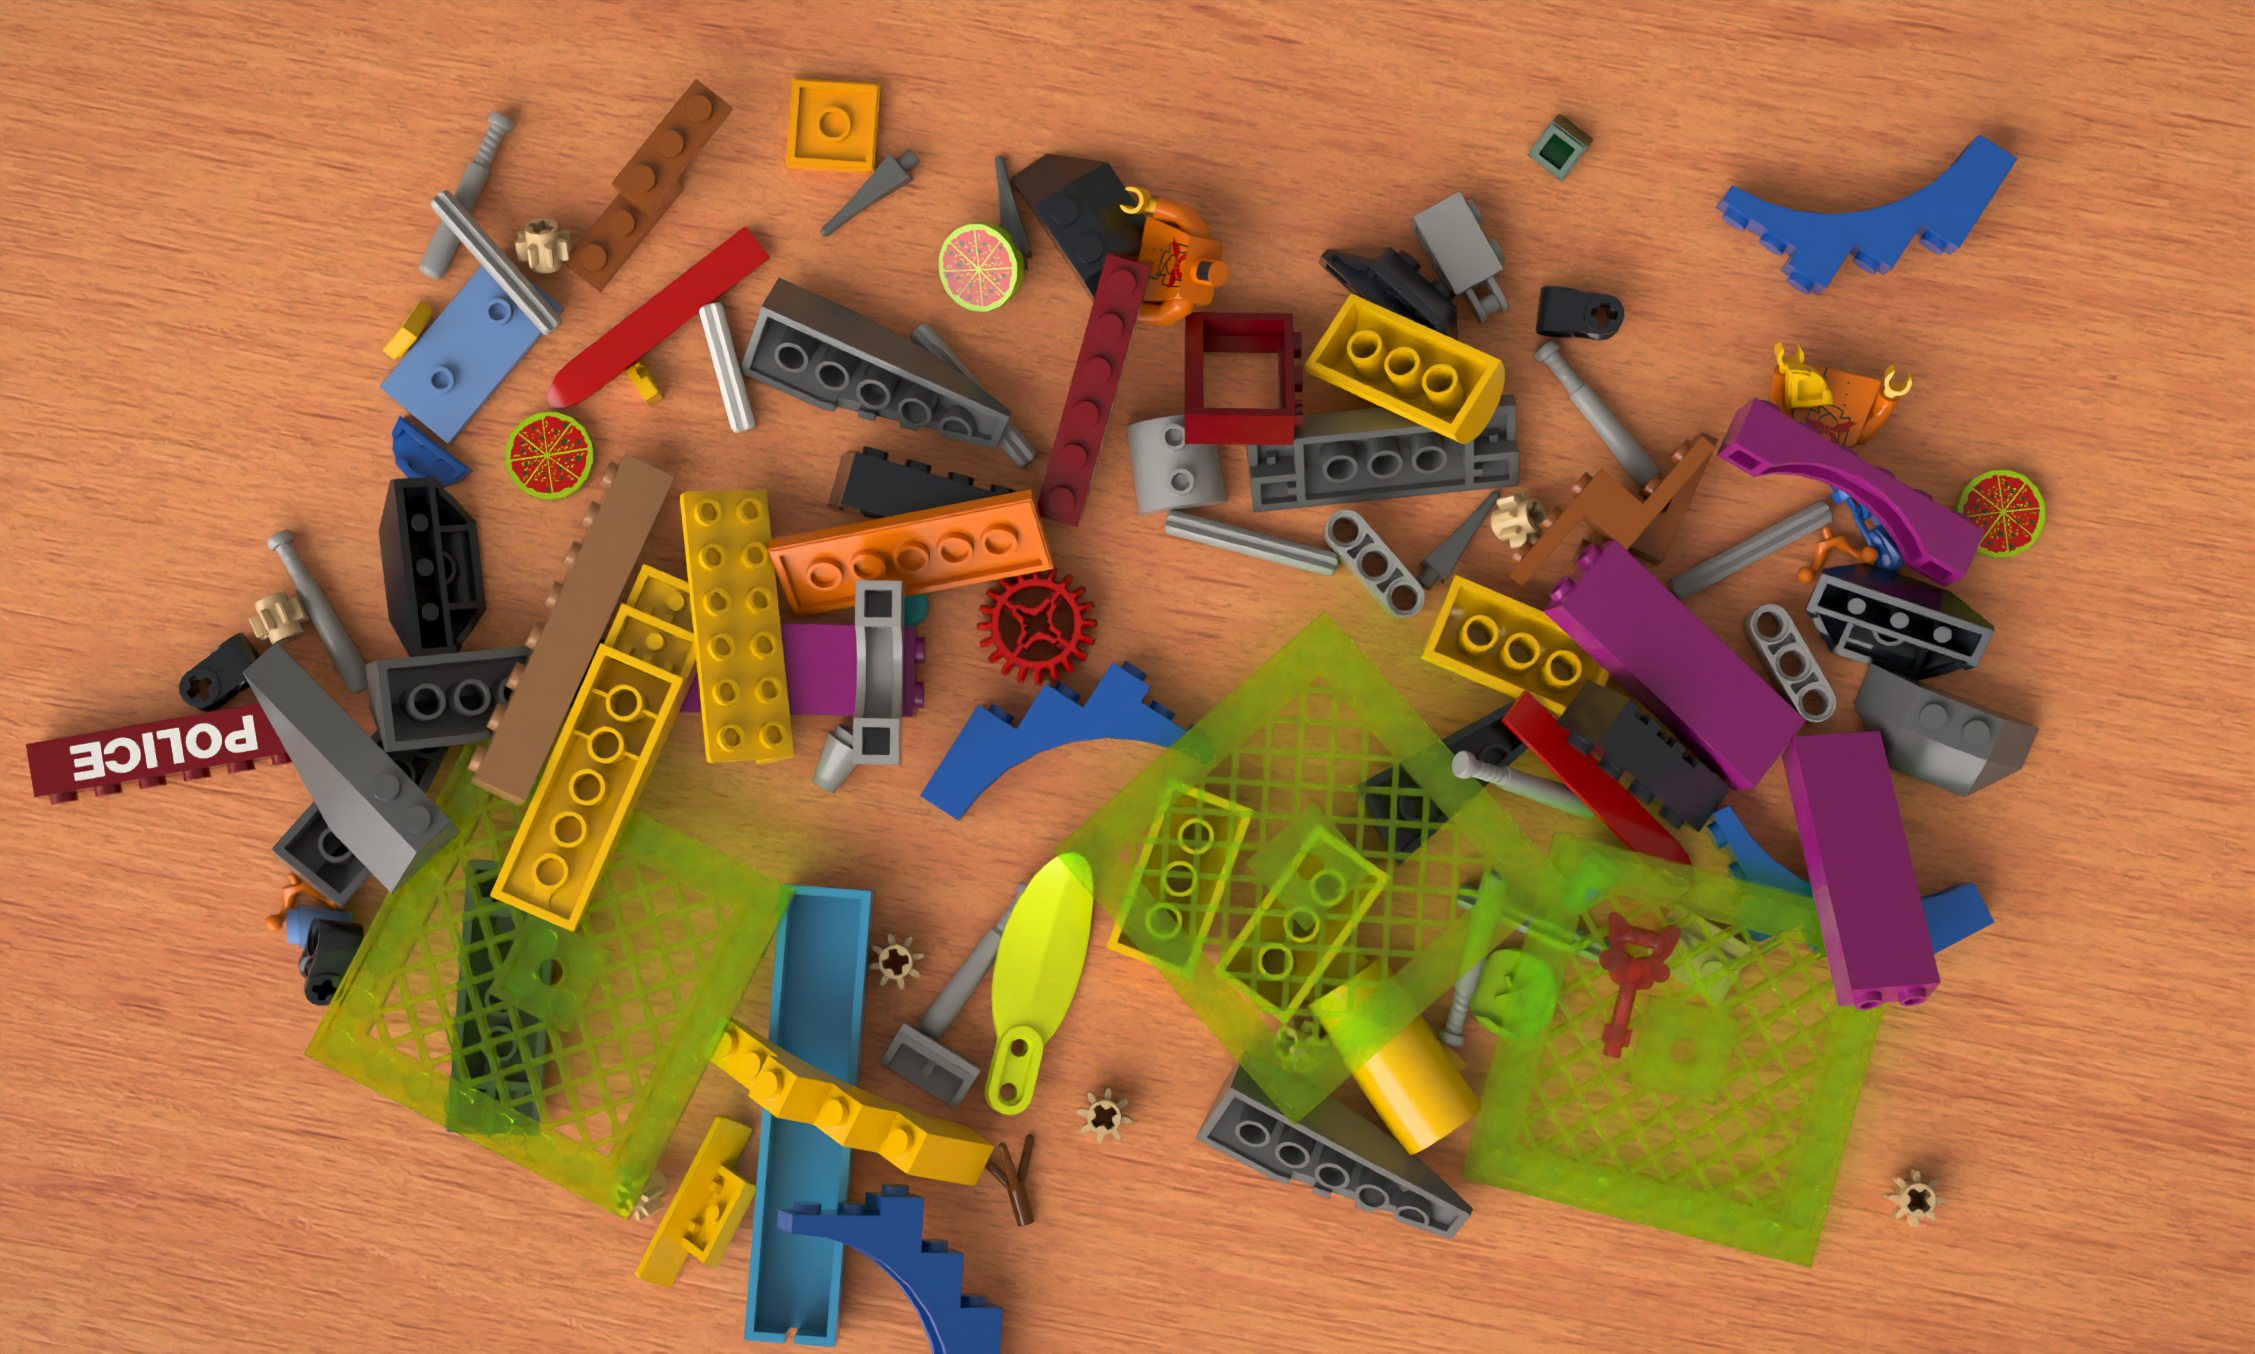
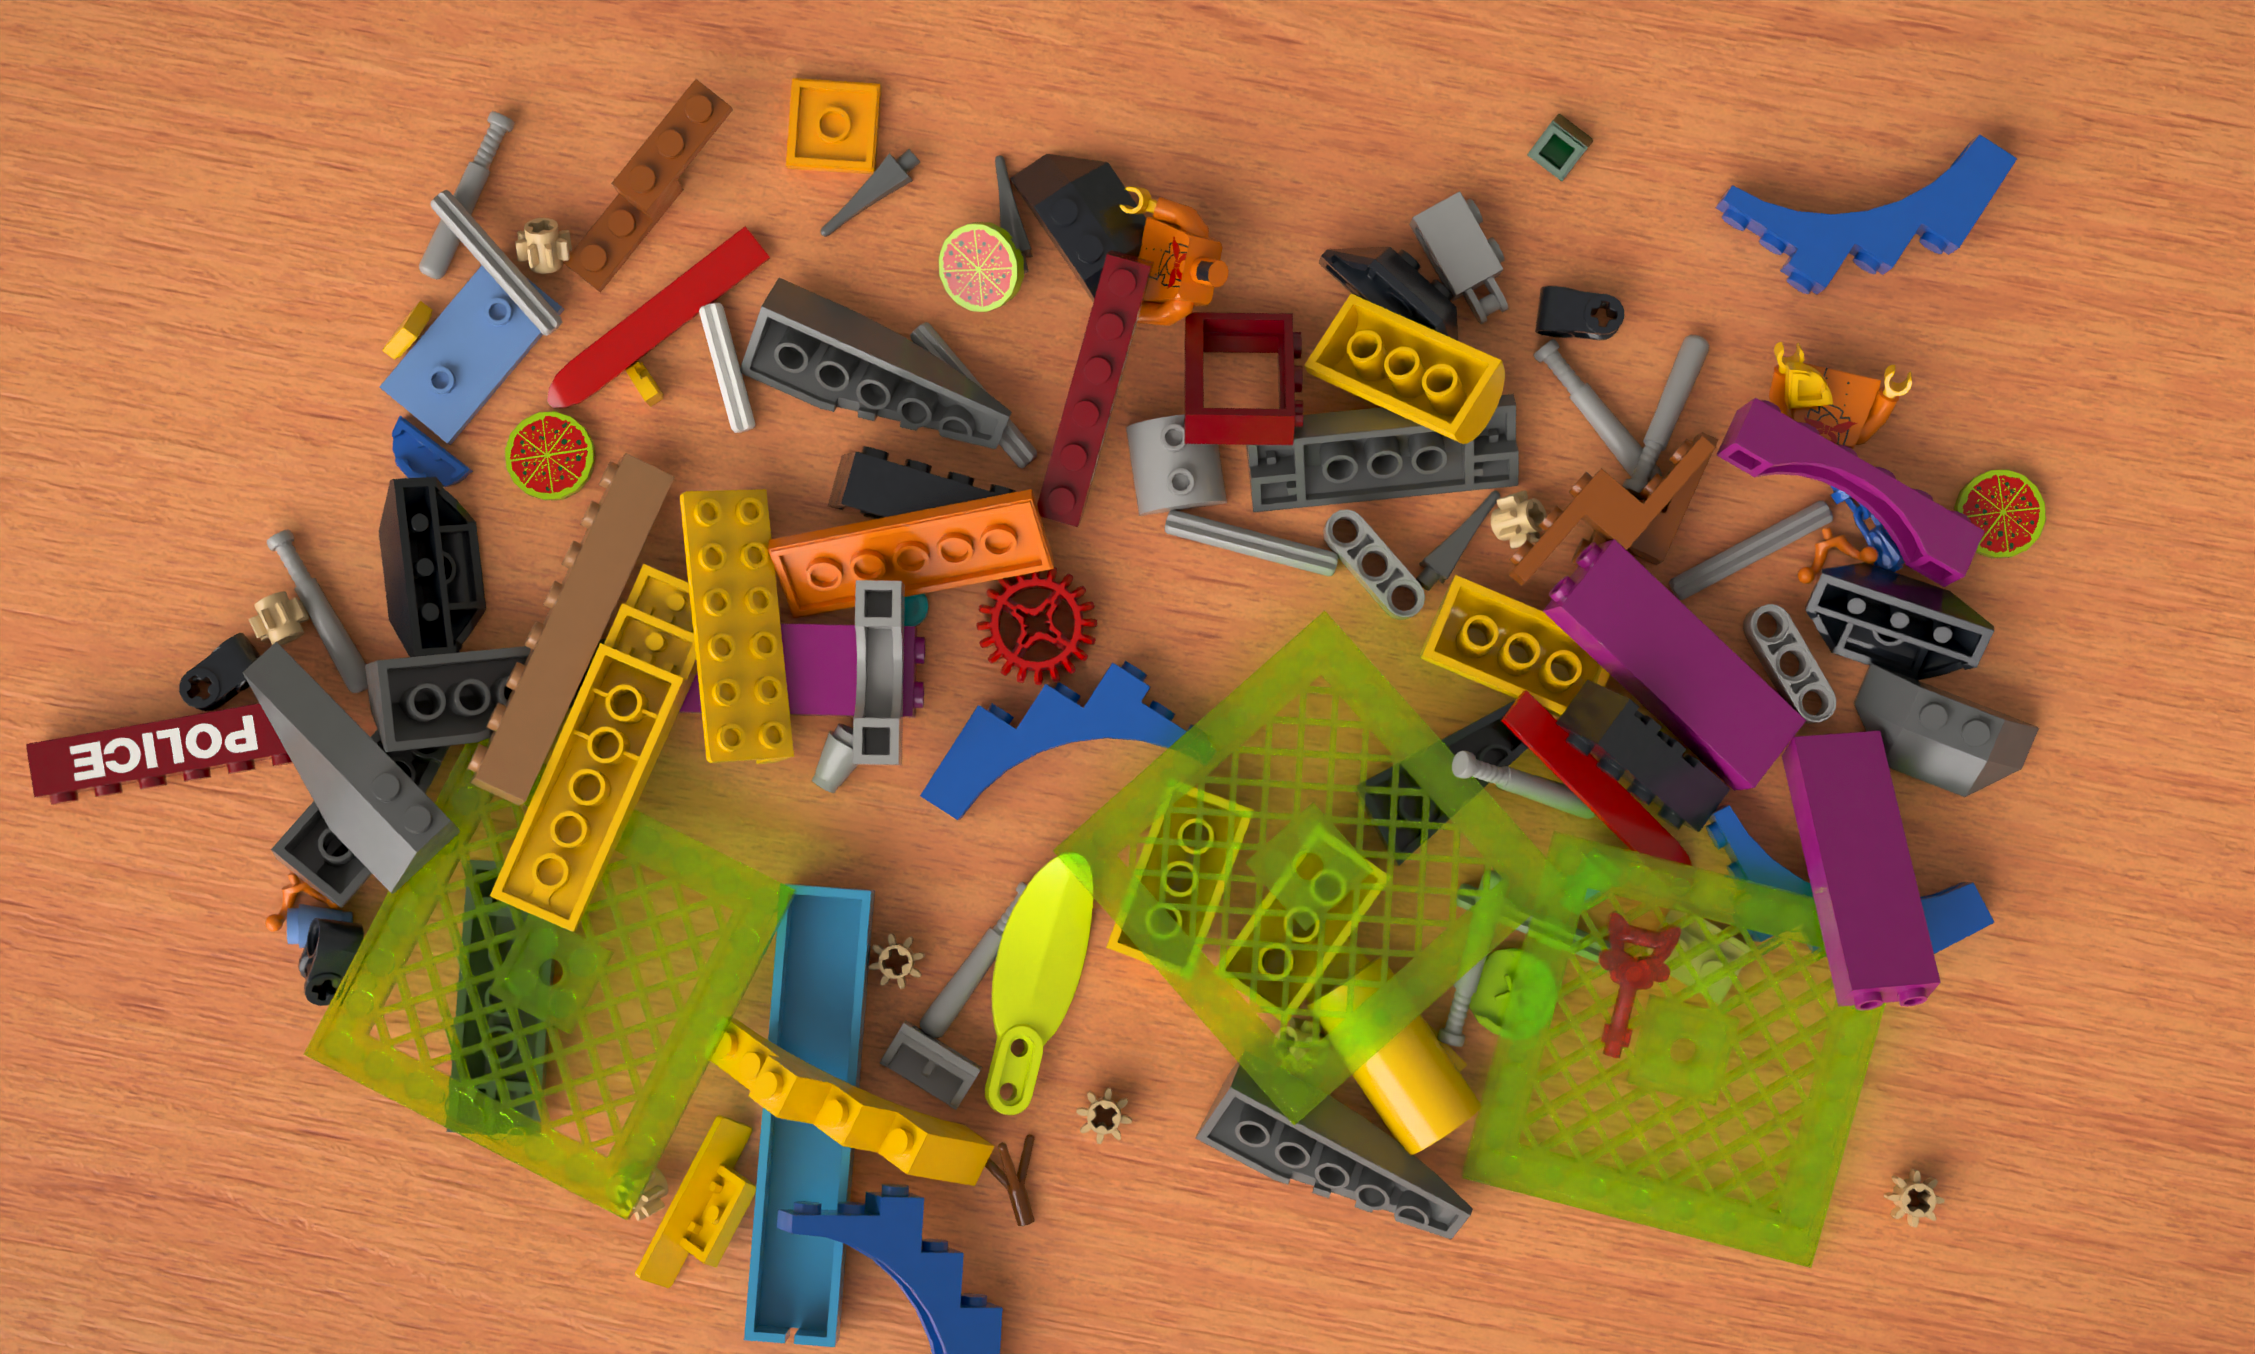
none -> light grey piece [1622,335,1709,500]

